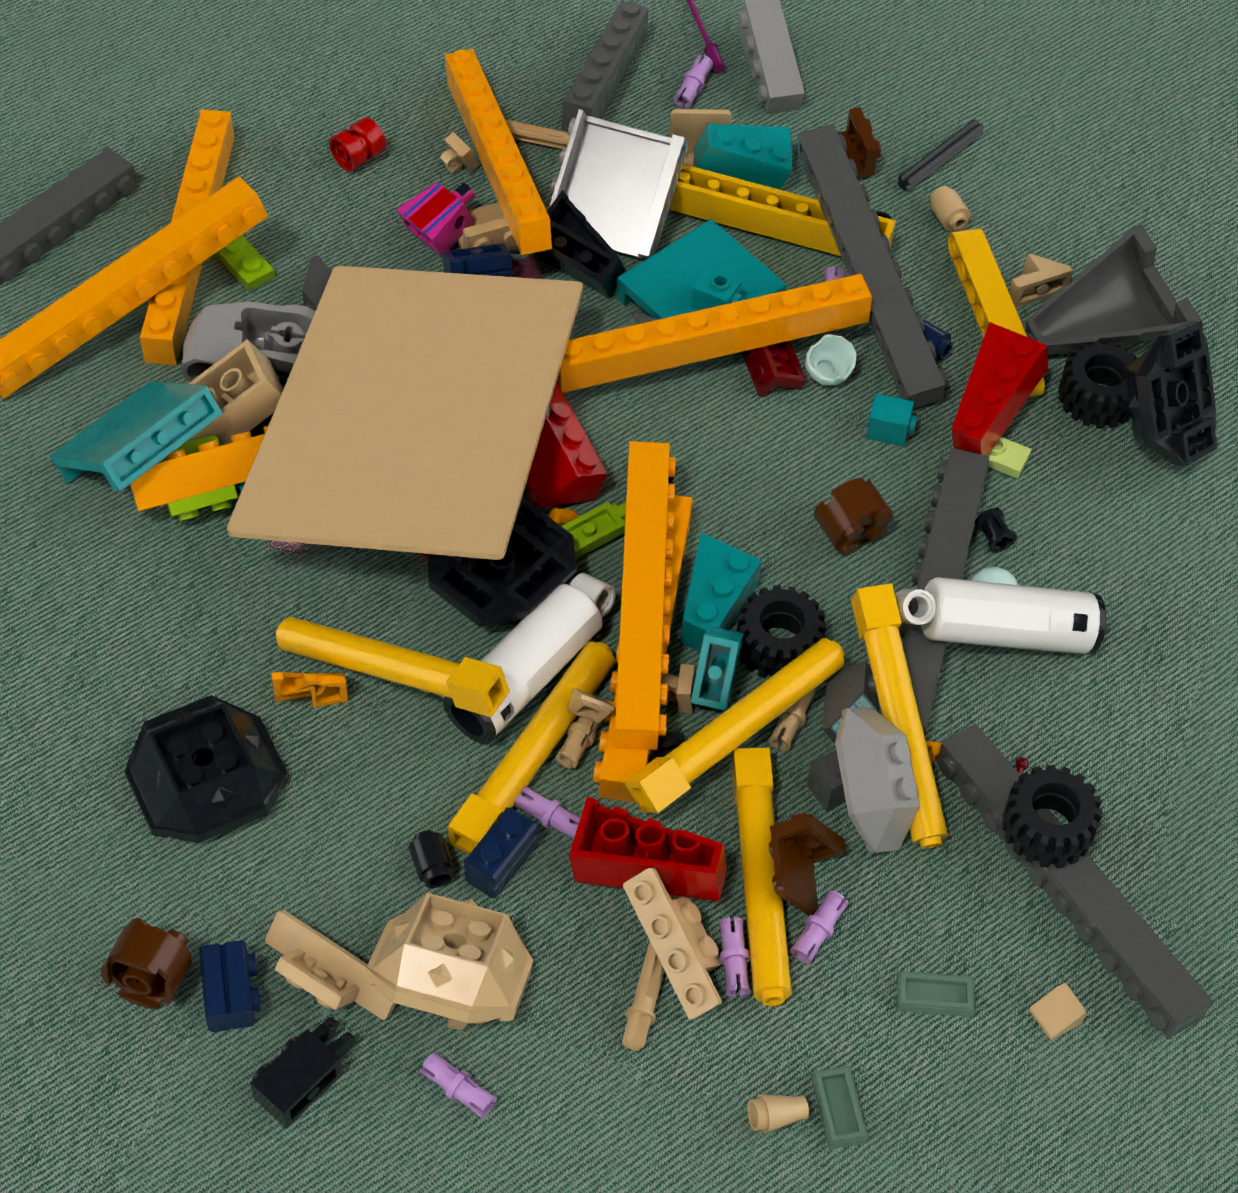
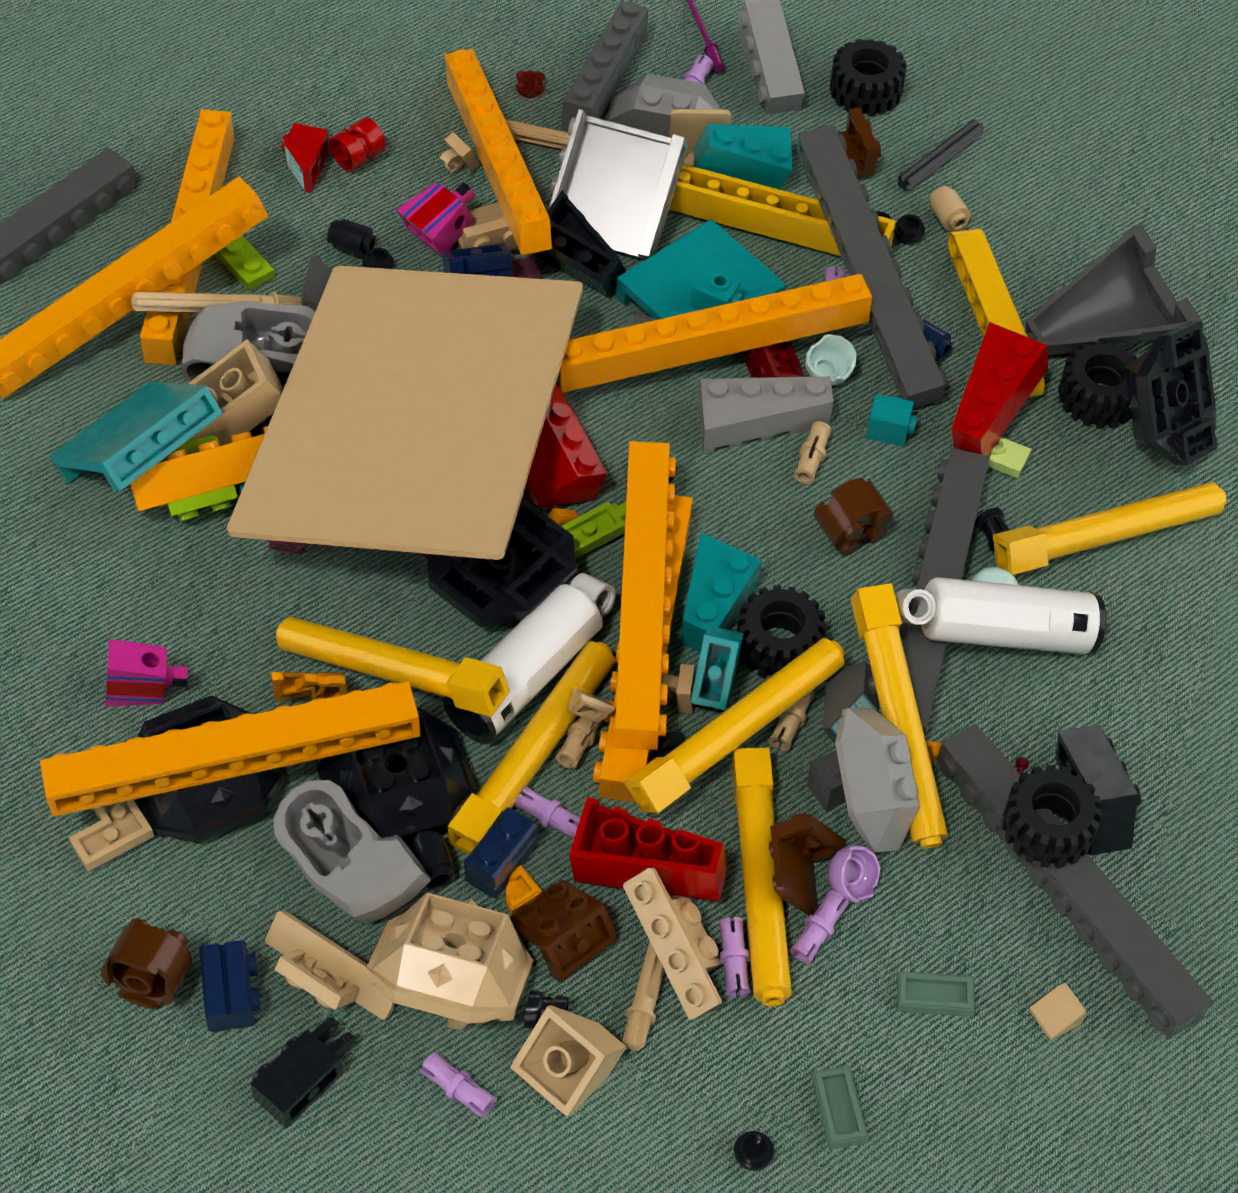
tan cone [747,1094,809,1134] -> none
tan slope [1009,254,1073,308] -> none
none -> light orange brick [40,681,420,817]
none -> tan plate [68,800,154,872]
none -> dark pink torso [105,639,188,706]
none -> tan axle [131,291,303,312]
none -> light grey piece [273,780,431,924]
none -> red slope [281,123,331,193]
none -> black piece [317,706,478,842]
none -> black brick [327,219,376,257]
none -> black plate [362,248,394,269]
none -> light orange tile [505,865,543,916]
none -> reddish brown bracket [510,880,618,982]
none -> tan slope [510,1005,627,1117]
none -> clear red plate [516,71,545,98]
none -> black wheel [524,990,569,1029]
none -> light grey wedge [606,73,721,137]
none -> light grey wedge [698,376,833,454]
none -> black plate [734,1131,774,1171]
none -> tan pin [794,421,832,484]
none -> lavender hair [827,845,881,903]
none -> black tyre [830,39,907,116]
none -> black plate [894,214,925,243]
none -> yellow brick [993,482,1226,575]
none -> black wedge [1055,725,1141,856]

